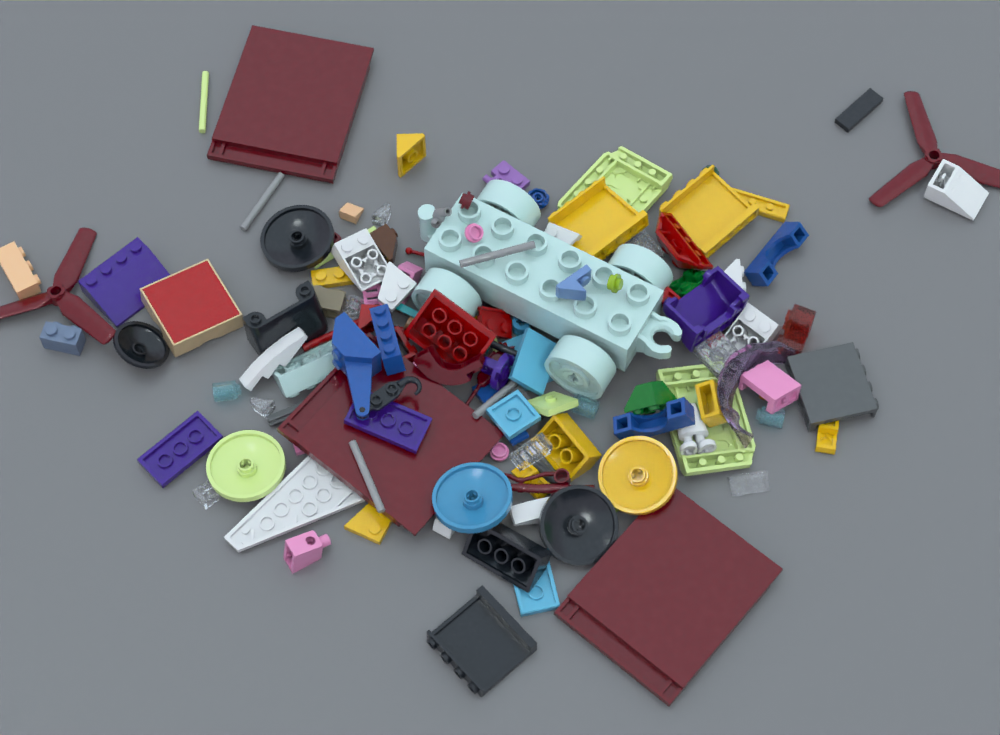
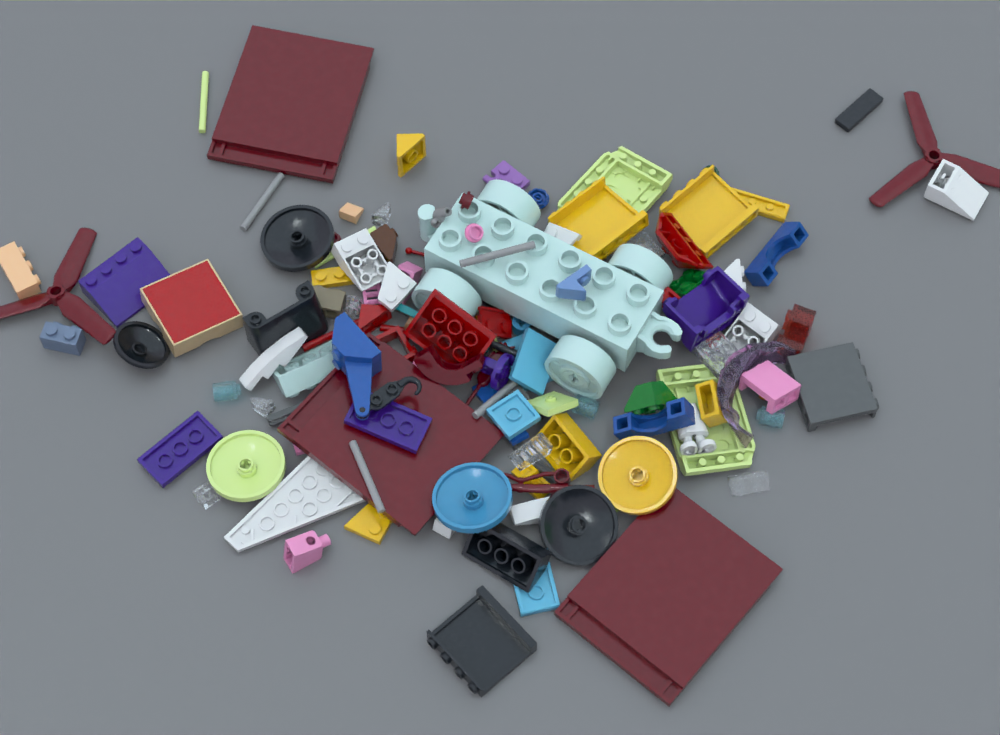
blue arch [369,304,406,376] -> none
bright pink plate [490,442,509,462] -> none
lime plate [607,274,623,293] -> none
yellow slope [815,420,839,455] -> none

